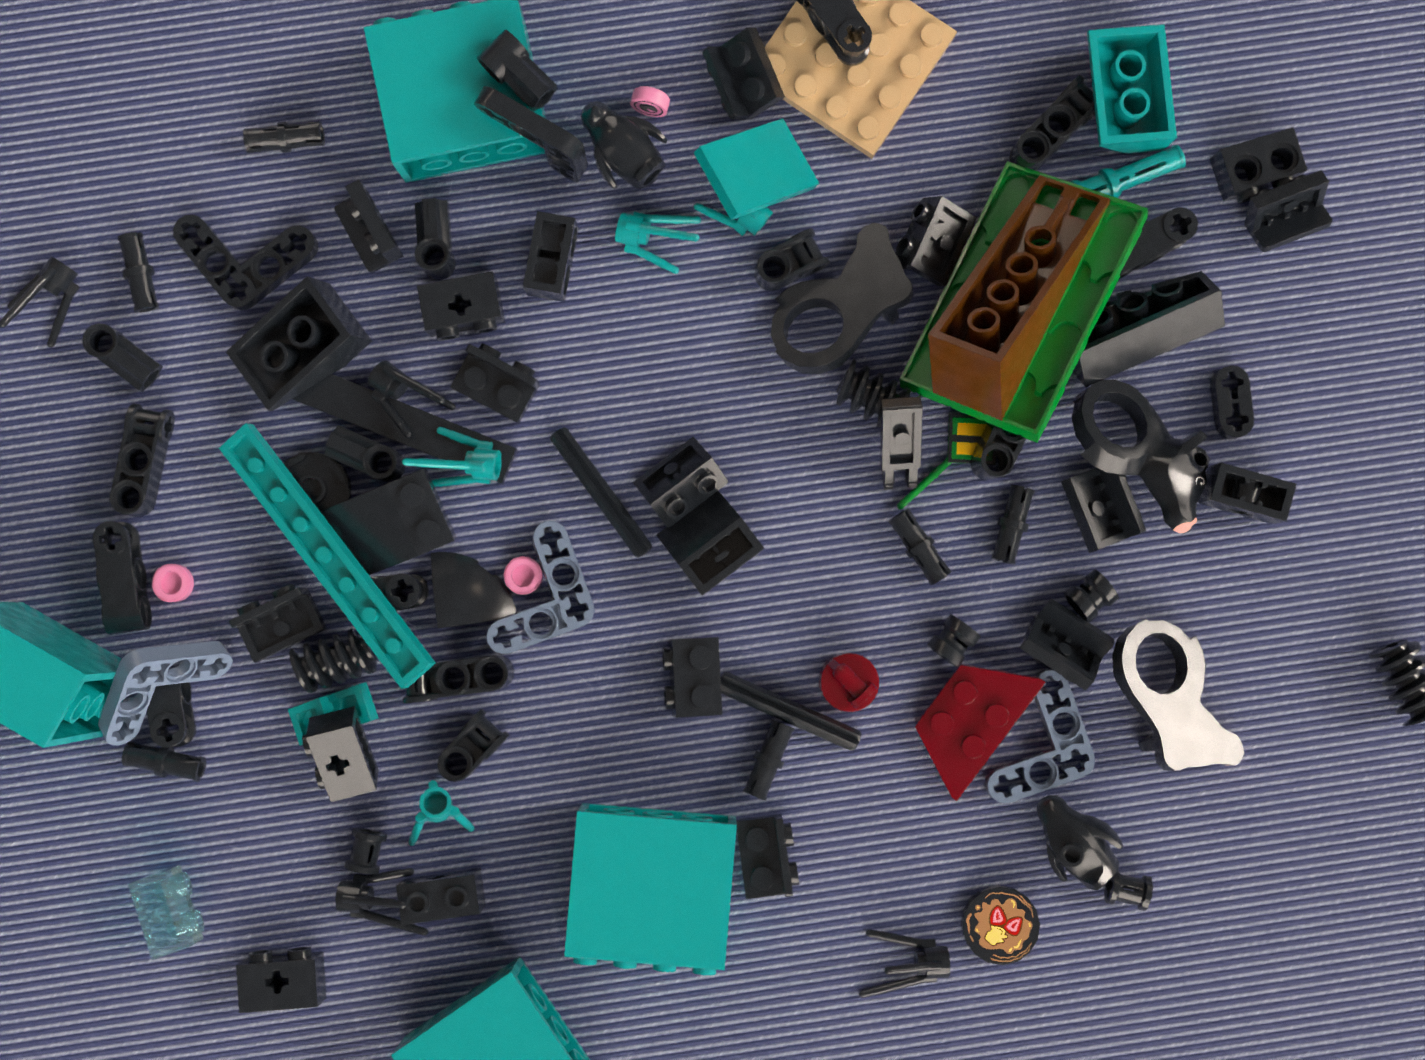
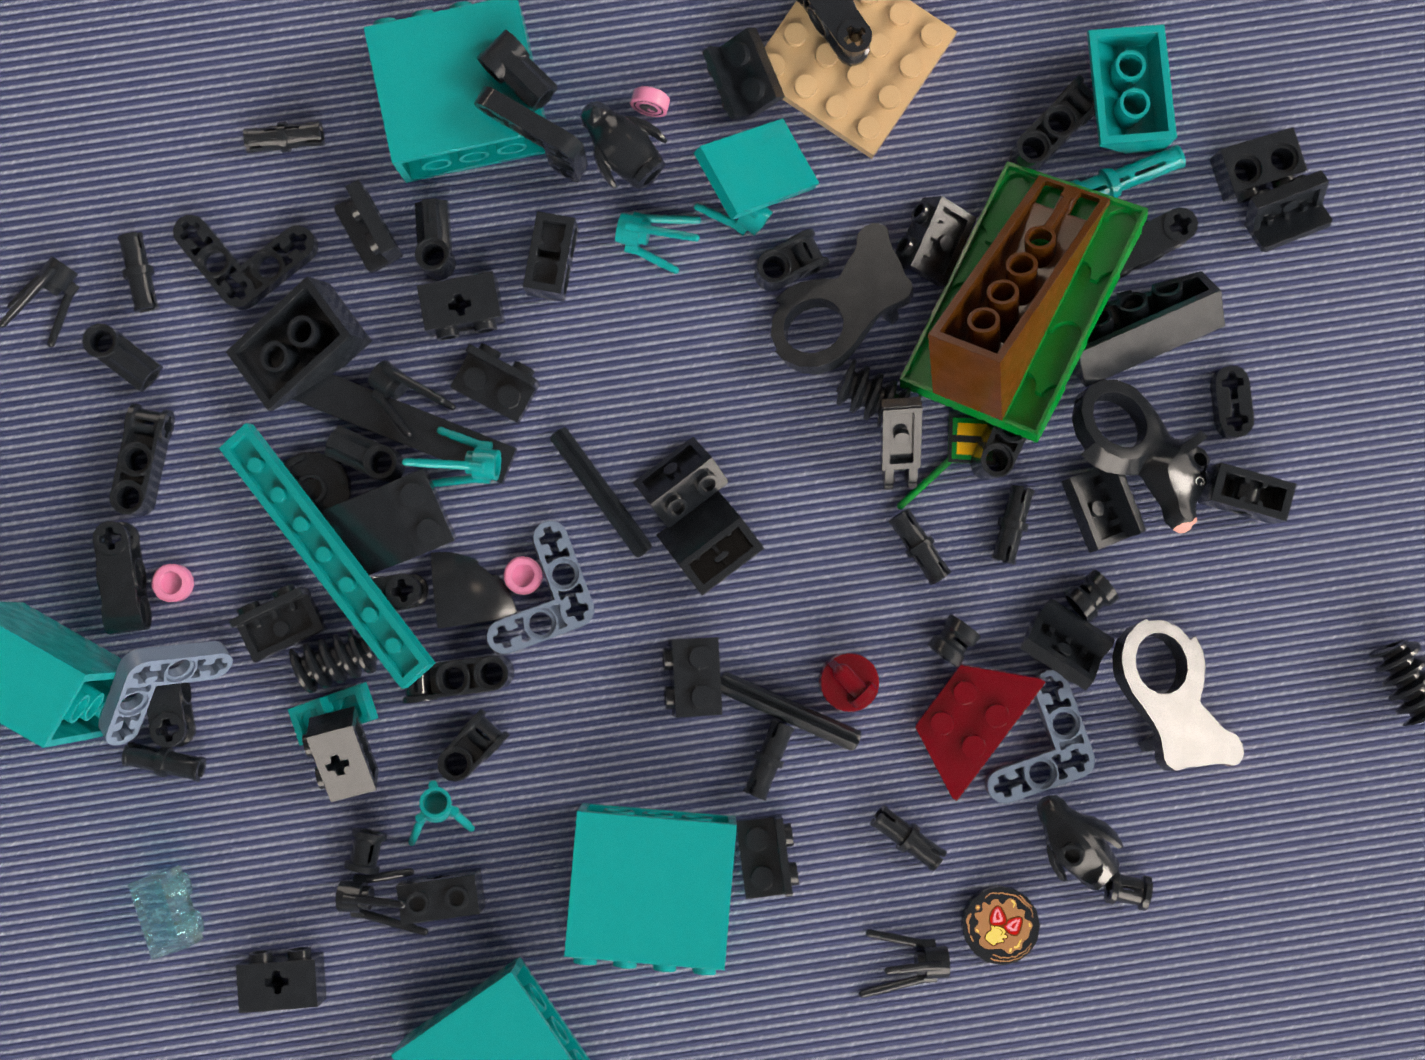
none -> black pin [870,805,947,871]

